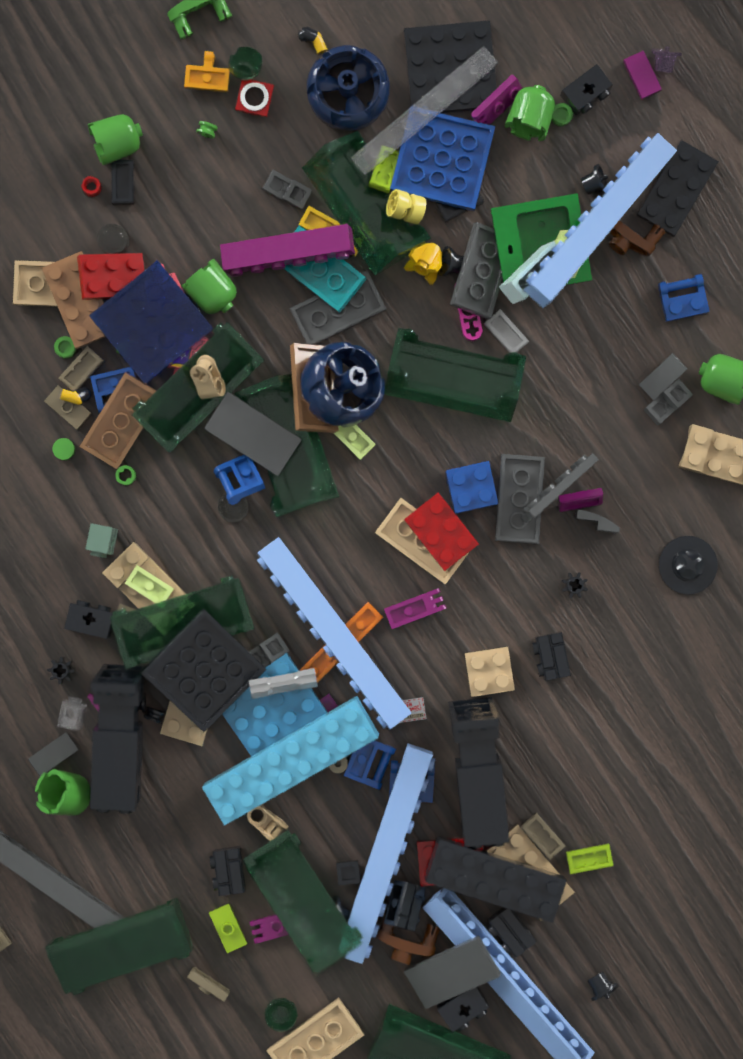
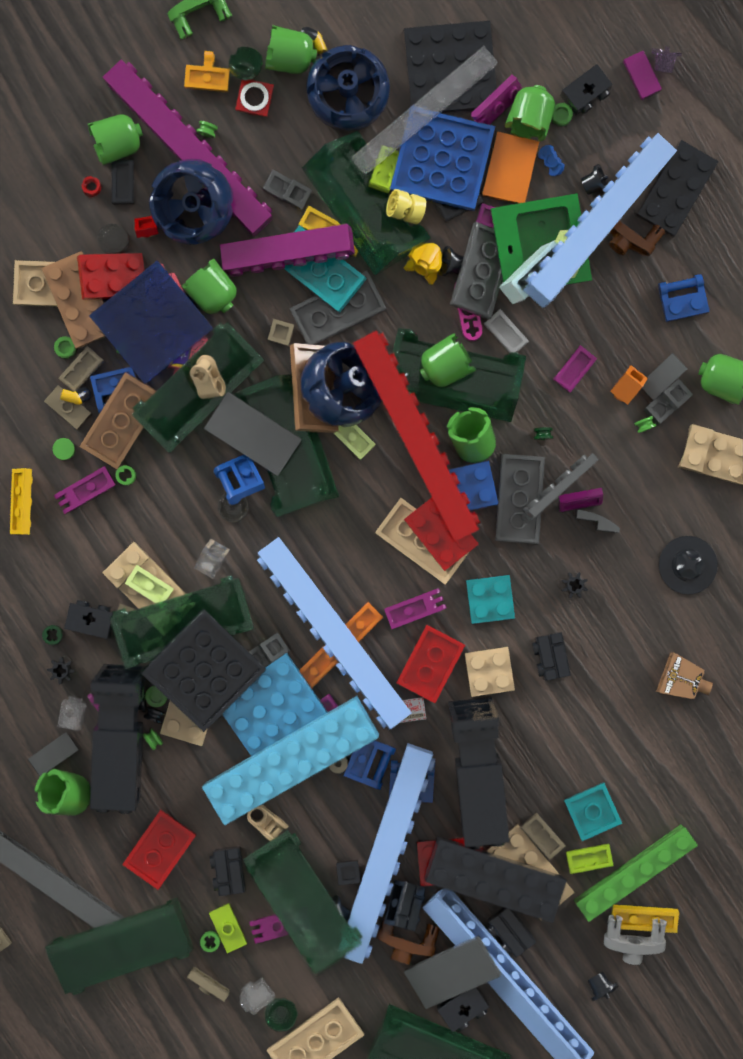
sand green brick [85,523,118,558] -> none
light grey axle [249,668,318,699] -> none
none -> yellow plate [10,468,33,535]
none -> dark green bush [42,625,64,645]
none -> magenta hinge [54,466,116,514]
none -> magenta brick [103,59,273,237]
none -> red plate [122,810,197,890]
none -> red plate [134,216,158,238]
none -> bright green bush [143,728,163,750]
none -> bright green tile [145,686,168,707]
none -> dark blue wheel [149,159,234,245]
none -> clear brick [194,539,230,579]
none -> bright green bush [200,931,221,952]
none -> clear brick [240,977,275,1015]
none -> bright green cylinder [265,25,317,74]
none -> dark tan plate [268,319,295,347]
none -> red brick [353,330,481,542]
none -> red plate [396,625,465,703]
none -> bright green cylinder [420,333,476,387]
none -> bright green cylinder [447,407,496,463]
none -> teal plate [466,575,515,624]
none -> magenta tile [476,203,495,229]
none -> orange tile [482,132,539,204]
none -> dark green bush [533,427,553,440]
none -> blue piece [538,145,565,176]
none -> magenta tile [553,345,597,393]
none -> teal plate [564,782,622,841]
none -> bright green brick [573,825,698,922]
none -> light grey connector [603,915,667,965]
none -> orange brick [610,365,648,405]
none -> yellow plate [611,905,679,933]
none -> bright green bush [634,416,656,433]
none -> medium nougat torso [656,652,713,699]

